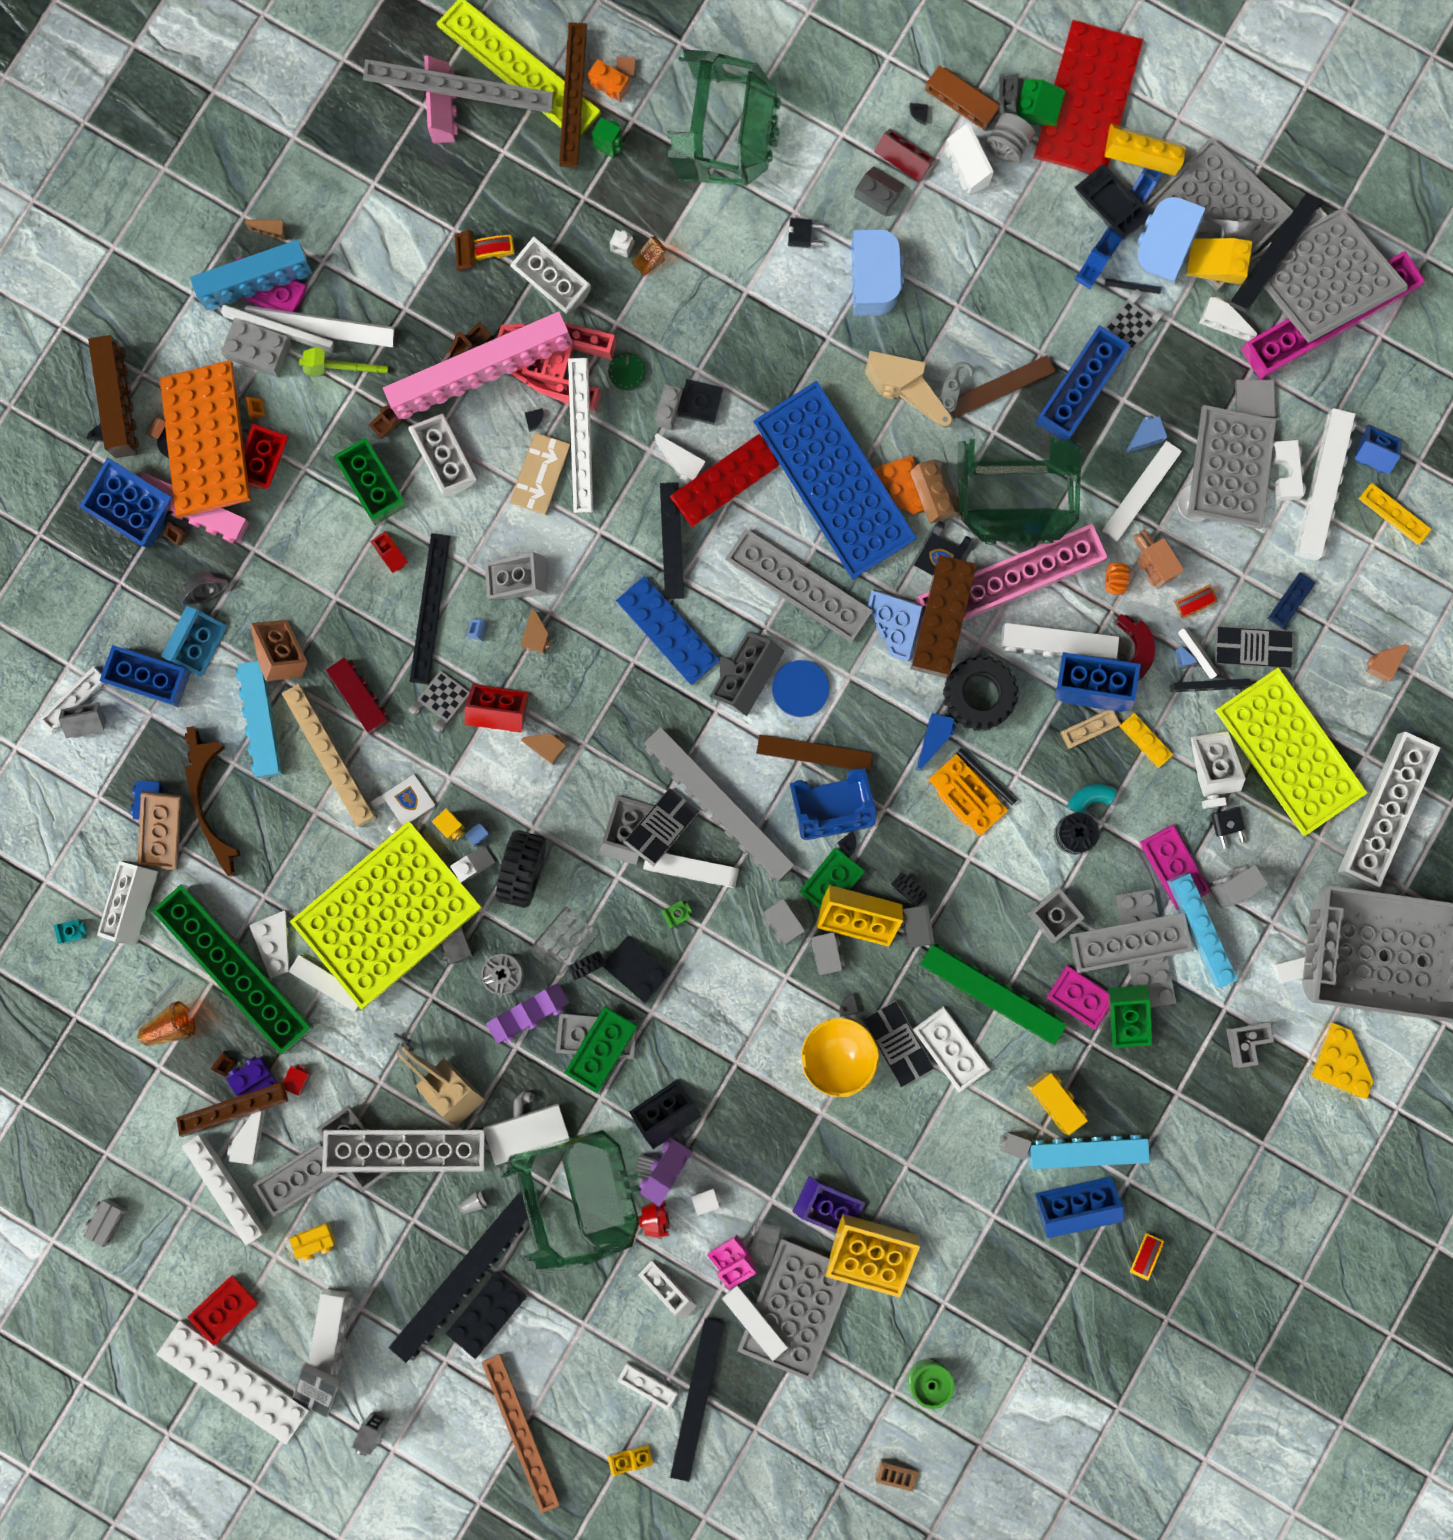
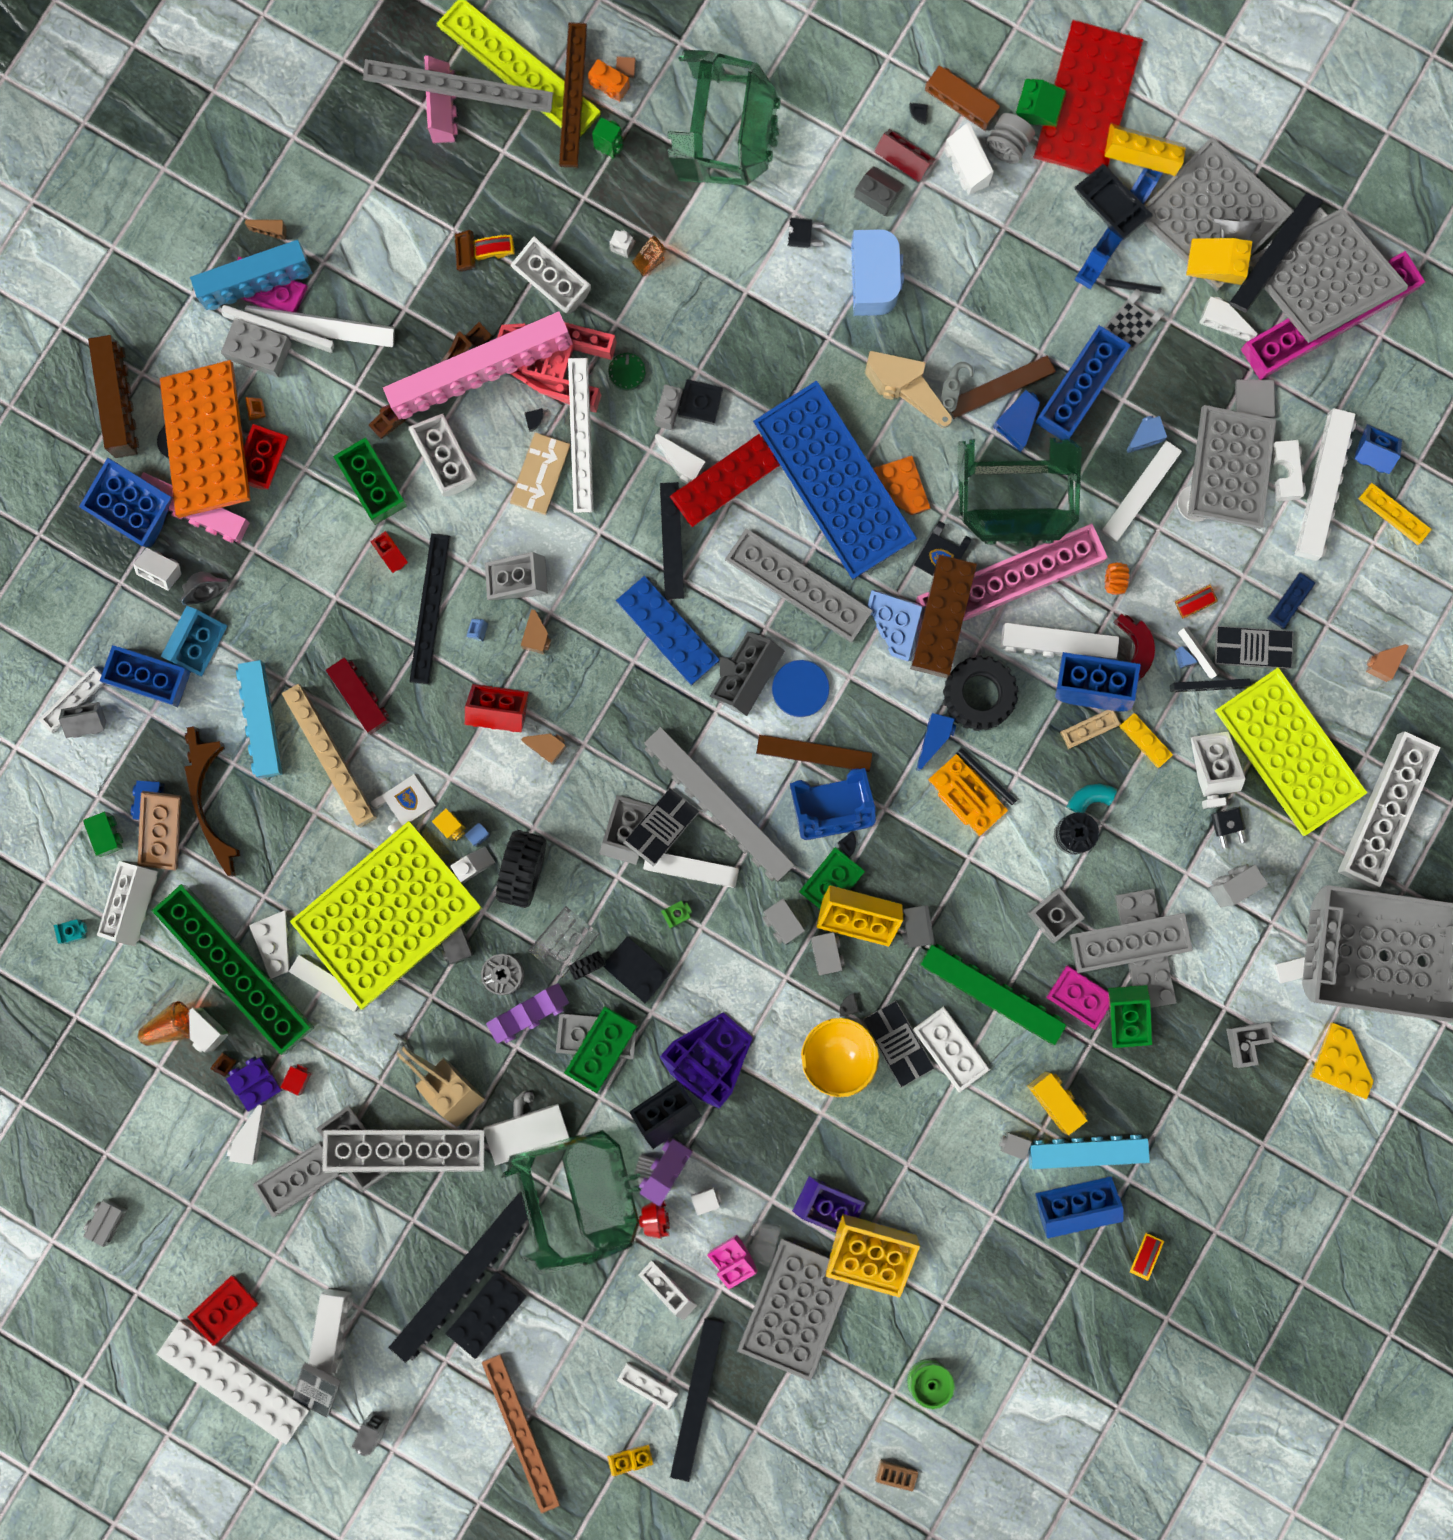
black tile [86,423,103,442] -> none
nougat tile [146,418,165,439] -> none
reddish brown slope [164,521,189,547] -> none
reddish brown tile [176,1082,288,1137] -> none
white brick [181,1134,267,1246] -> none
nougat slope [251,620,307,681] -> none
yellow brick [289,1222,337,1262] -> none
lime piece [299,347,388,376] -> none
light grey flag [409,670,469,734] -> none
light grey cone [458,1190,489,1215] -> none
white tile [722,1285,788,1361] -> none
black tyre [891,872,928,907] -> none
medium nougat slope [910,459,963,524] -> none
dark grey hinge [999,74,1019,115] -> none
nougat brick [1133,530,1184,589] -> none
light blue brick [1138,197,1205,285] -> none
dark pink tile [1139,824,1211,910] -> none
medium azure brick [1167,873,1238,988] -> none
none -> green brick [83,811,123,857]
none -> white brick [133,548,181,591]
none -> white slope [189,1008,229,1052]
none -> dark purple wedge [660,1012,753,1108]
none -> blue slope [993,390,1040,452]

